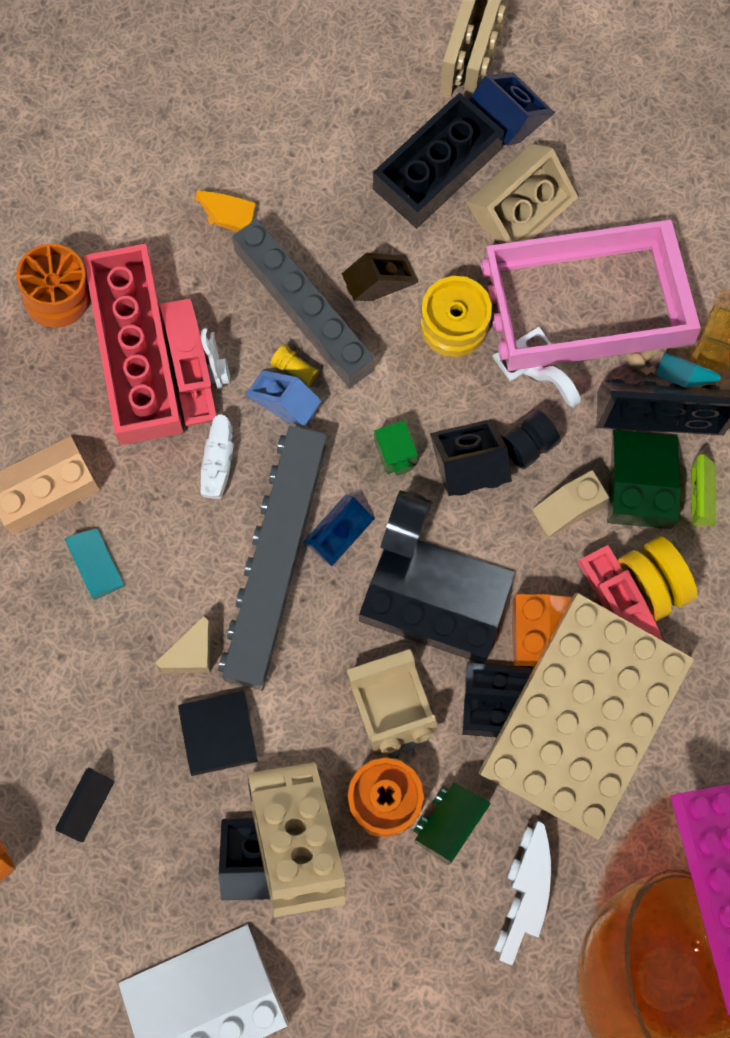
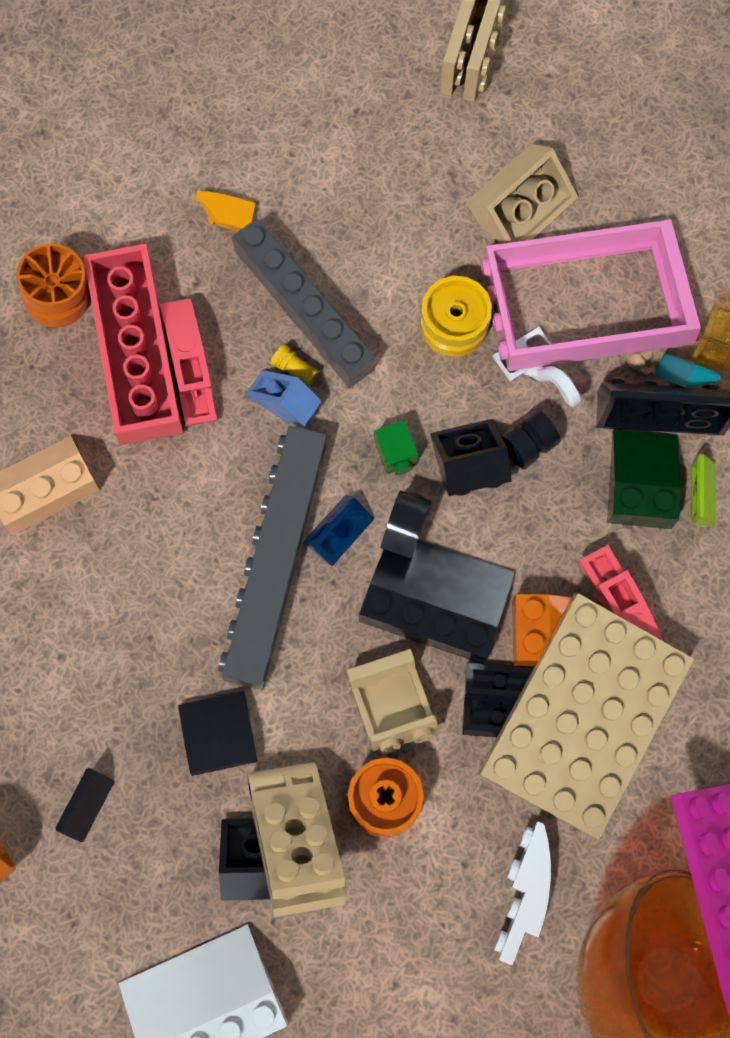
teal slope [65,529,124,600] -> none
tan slope [155,616,211,673] -> none
white plate [200,328,230,389] -> none
white hinge [200,414,234,499] -> none
dark brown slope [341,253,418,301] -> none
black brick [373,92,505,229] -> none
dark green slope [413,782,491,865] -> none
dark blue slope [469,73,555,146] -> none
tan slope [532,470,609,538] -> none
yellow wheel [617,536,697,622] -> none

